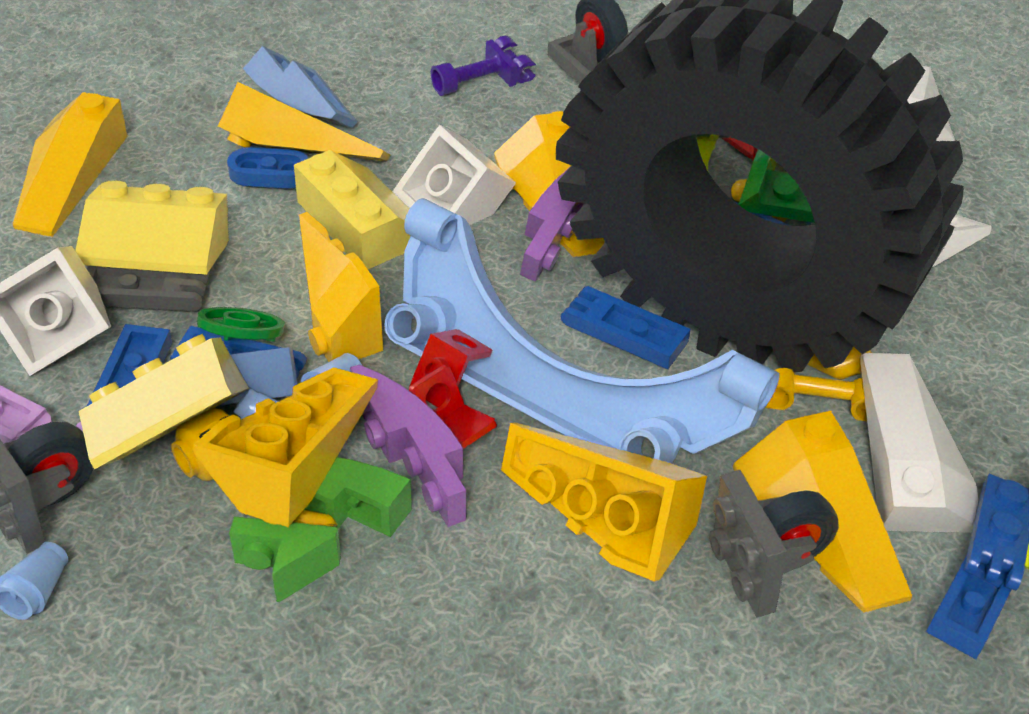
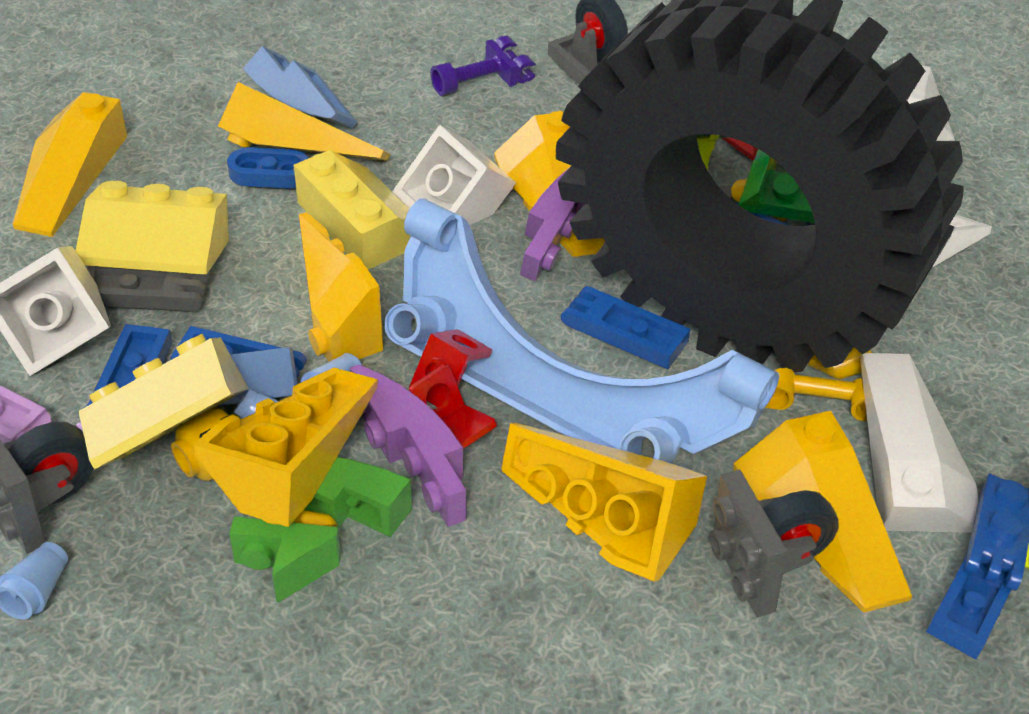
green wheel [197,307,285,342] -> none

